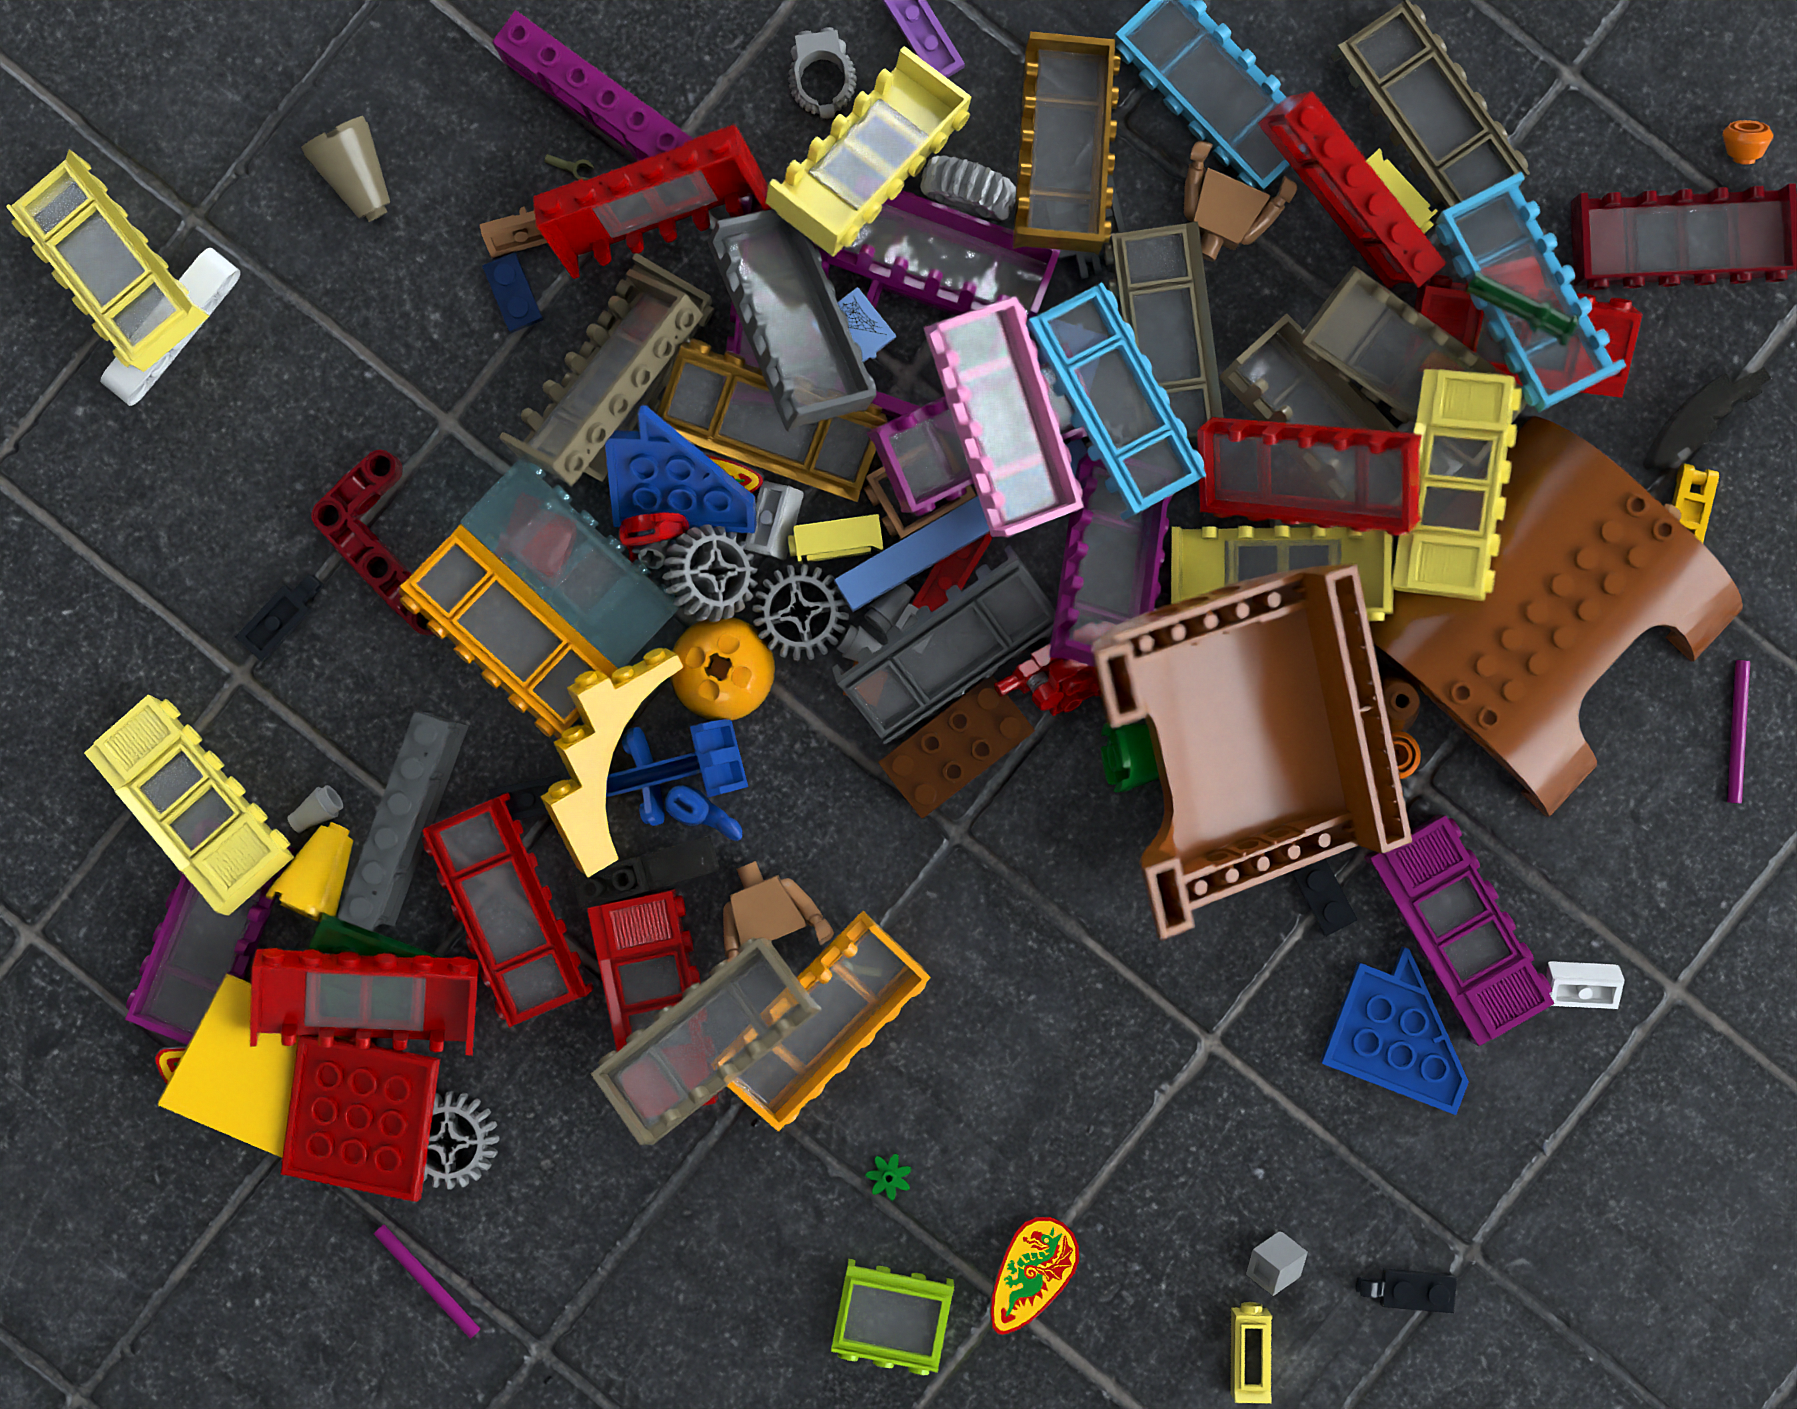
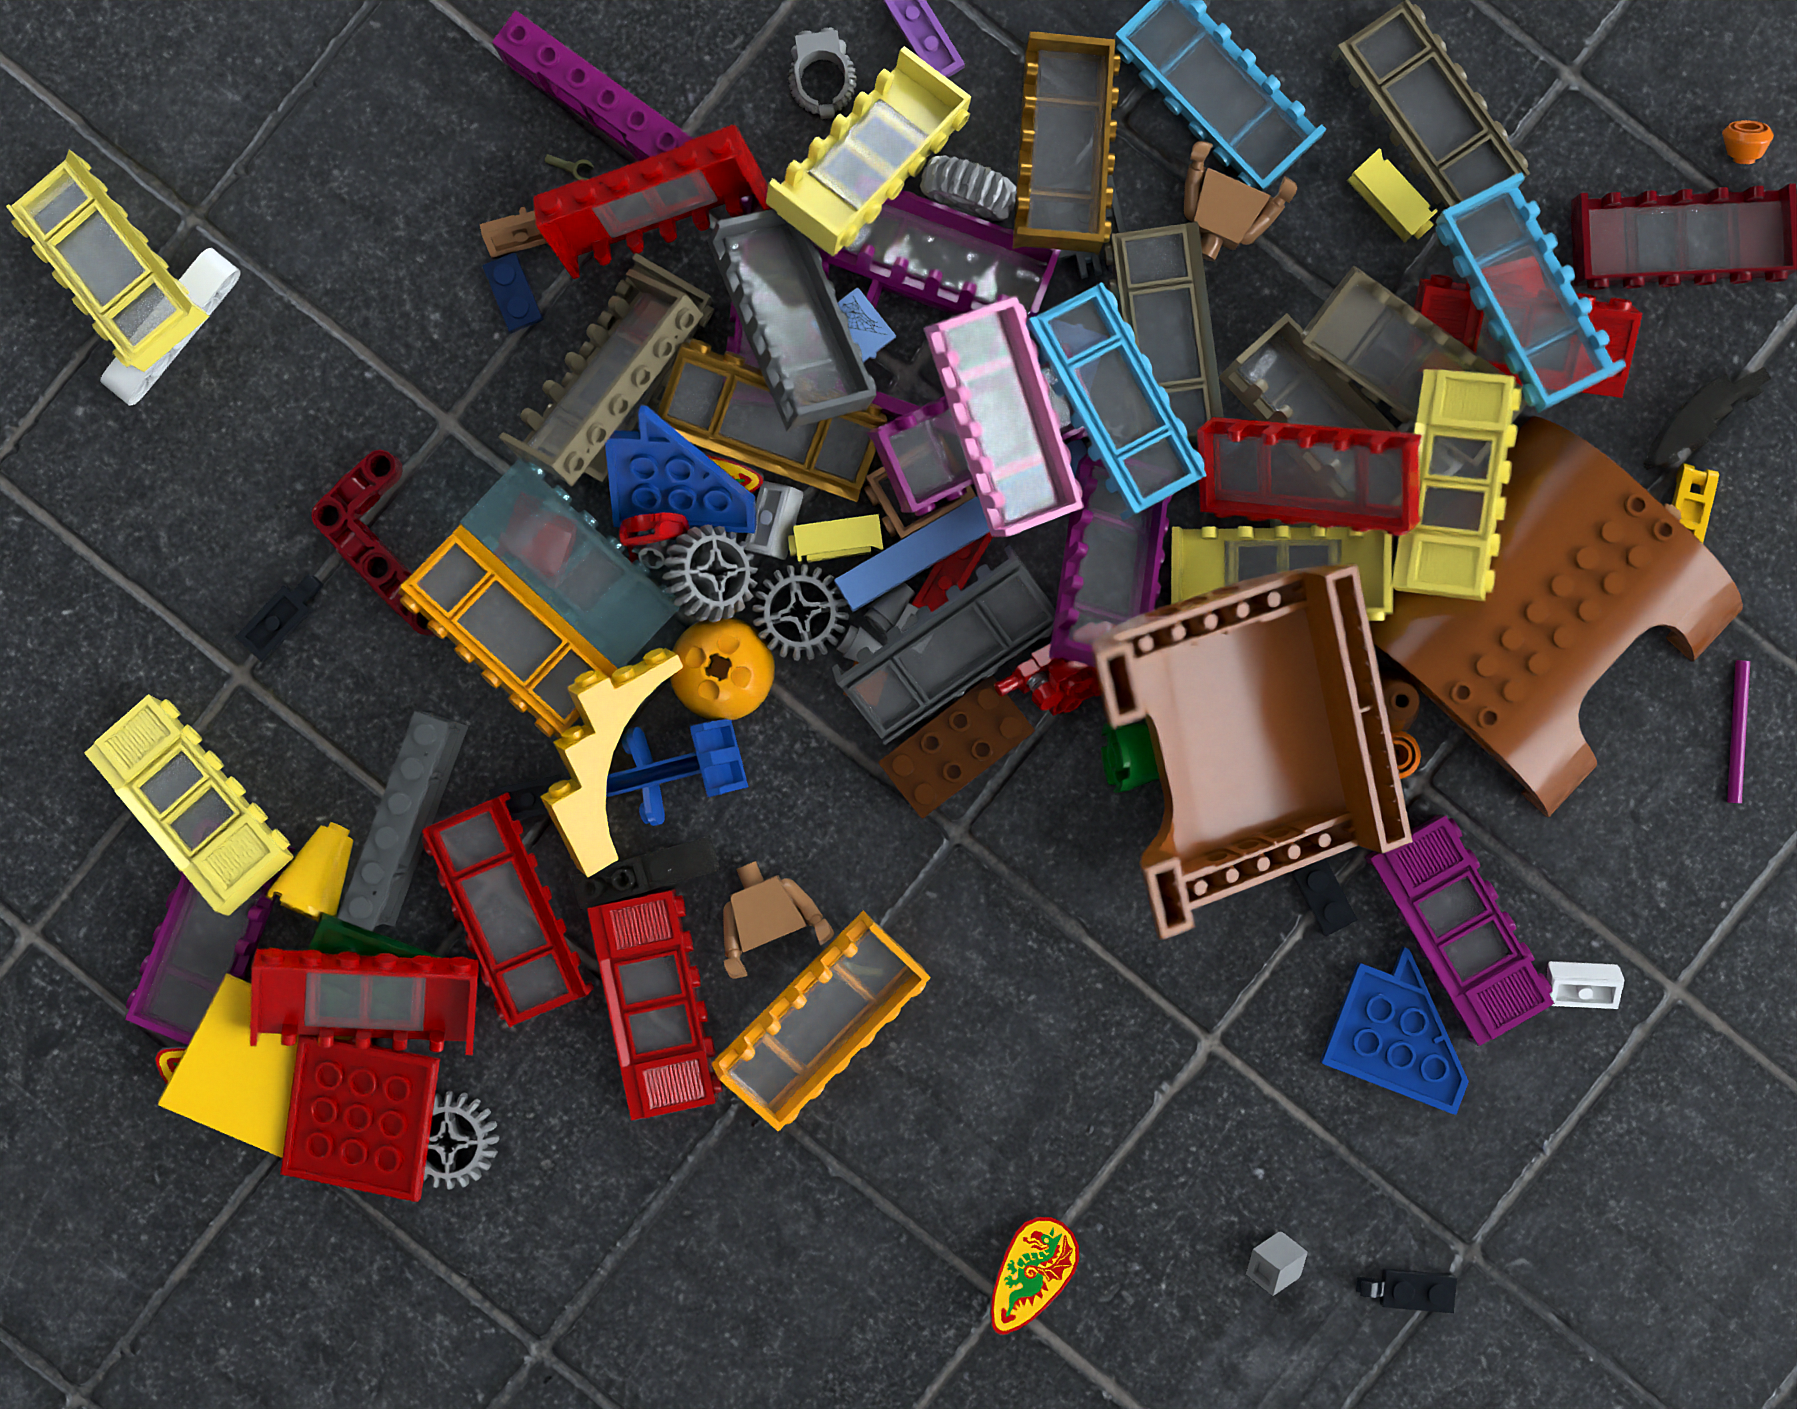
light grey cone [288,785,343,833] -> none
dark tan cone [301,116,391,222] -> none
magenta bar [373,1224,481,1339] -> none
clear window [591,937,822,1145] -> none
blue piece [665,786,743,841] -> none
window [831,1259,954,1375] -> none
green plant [865,1154,912,1201] -> none
light yellow window [1231,1302,1272,1403] -> none
red window [1257,91,1447,289] -> none
dark green pin [1466,270,1580,346] -> none

